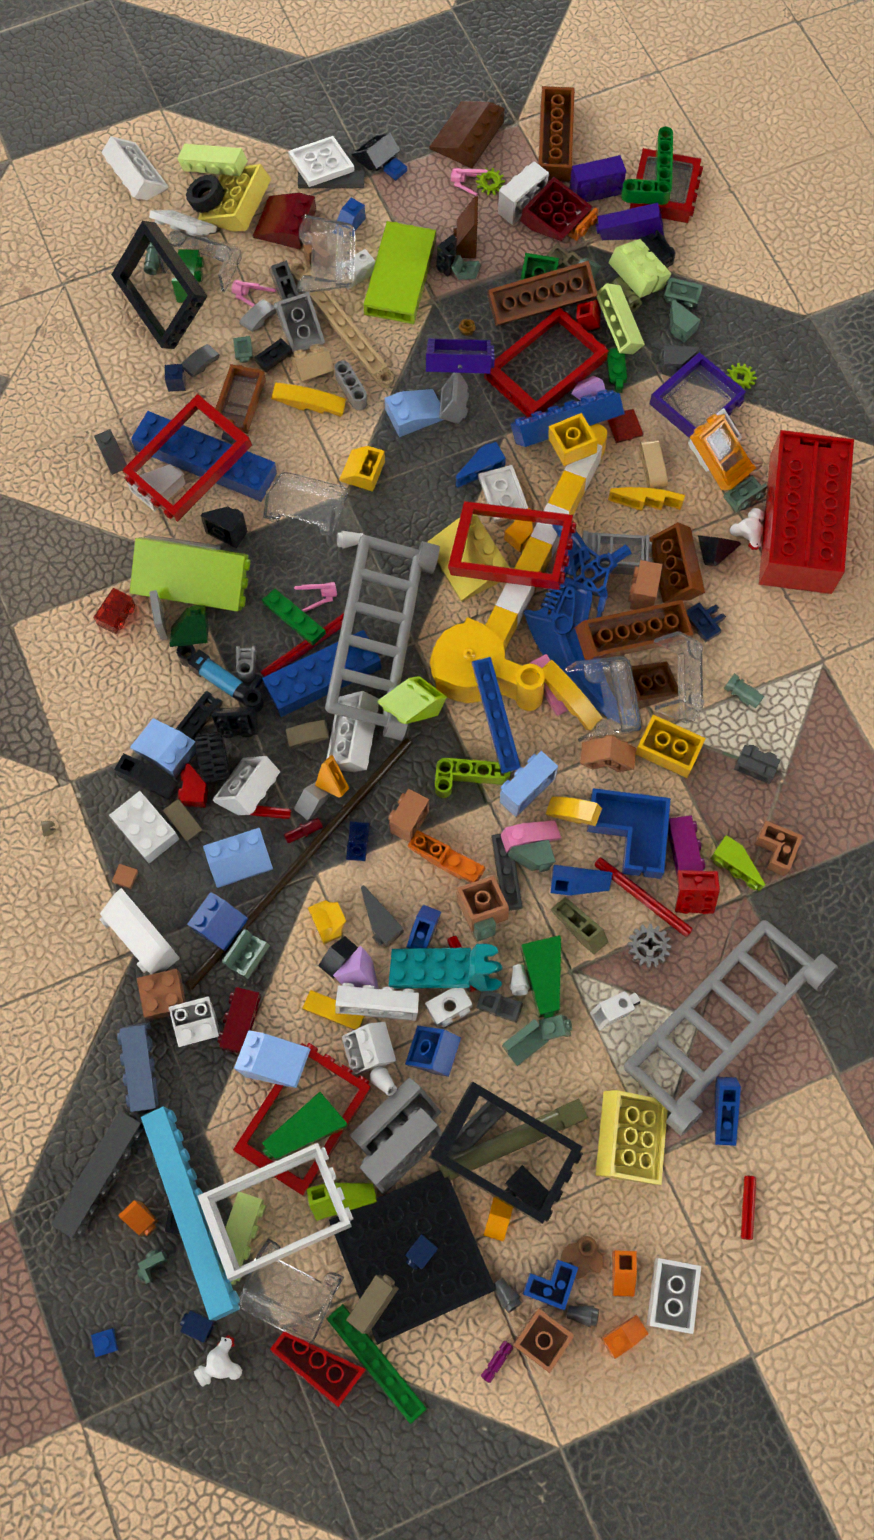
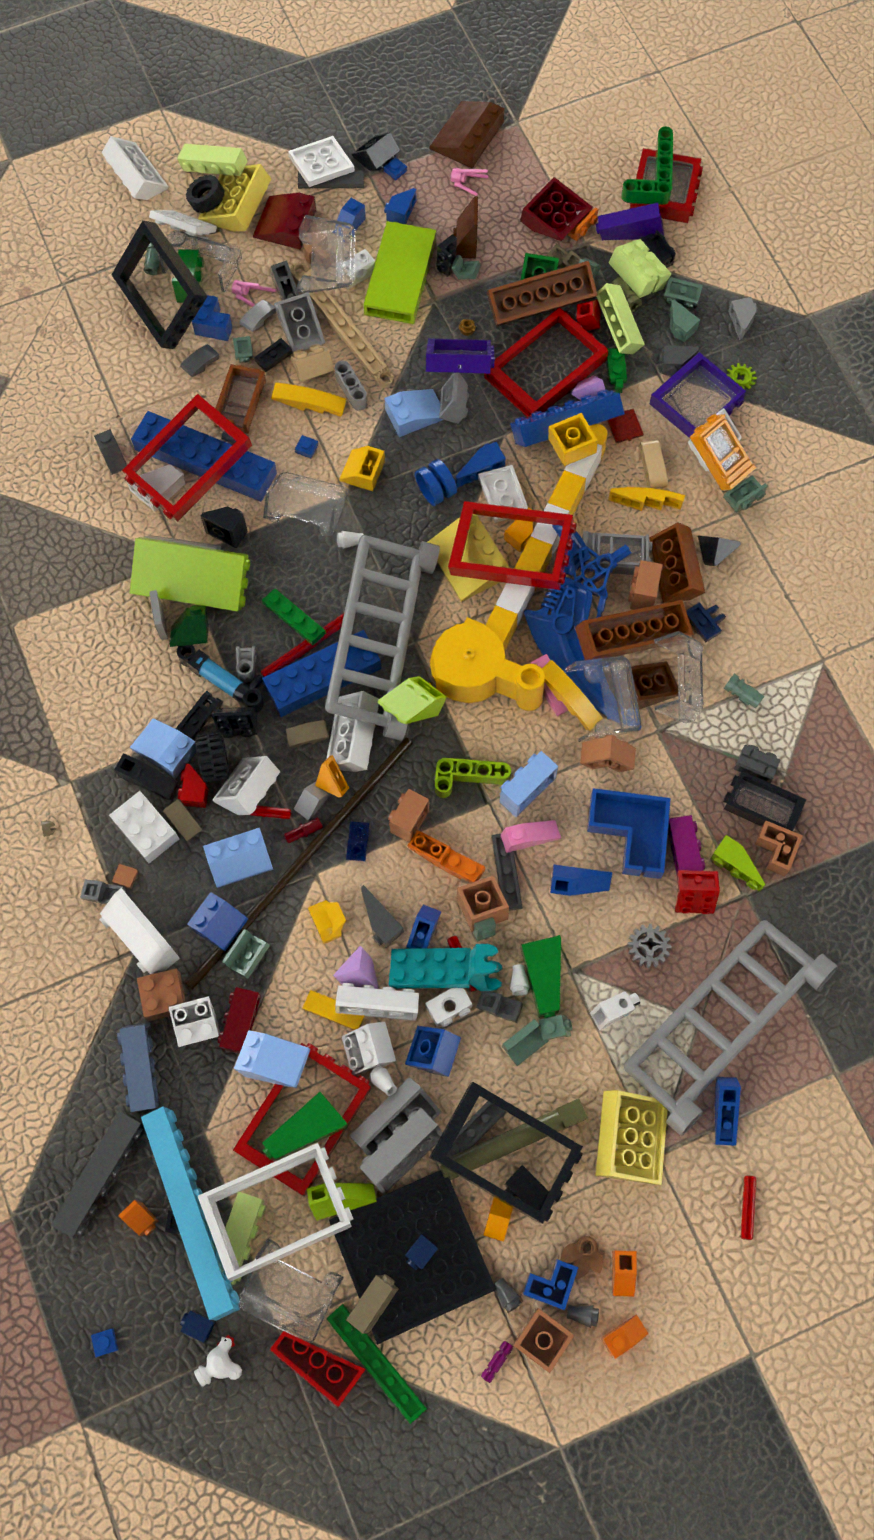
clear red brick [93,588,135,634] -> none
sand green bracket [137,1249,168,1284] -> none
dark blue brick [165,364,186,392] -> none
bright pink plant [294,582,337,612] -> none
black slope [318,936,358,979] -> none
blue tile [471,657,521,774] -> none
lime gear [476,168,505,195] -> none
white brick [498,161,549,225] -> none
sand green slope [508,840,556,872] -> none
dark orange brick [538,86,575,181] -> none
yellow slope [545,797,602,826] -> none
olive slope [551,897,608,955] -> none
dark purple brick [569,155,626,202] -> none
red axle [594,857,693,937] -> none
yellow brick [635,714,706,778] -> none
white brick [647,1258,701,1334] -> none
white animal [730,508,765,550] -> none
red piece [758,430,854,594] -> none
none -> dark grey slope [80,879,127,904]
none -> blue brick [192,295,233,341]
none -> blue plate [295,435,319,459]
none -> blue slope [384,188,417,224]
none -> blue wheel [415,459,457,506]
none -> piece [723,771,807,831]
none -> light grey slope [728,297,757,340]

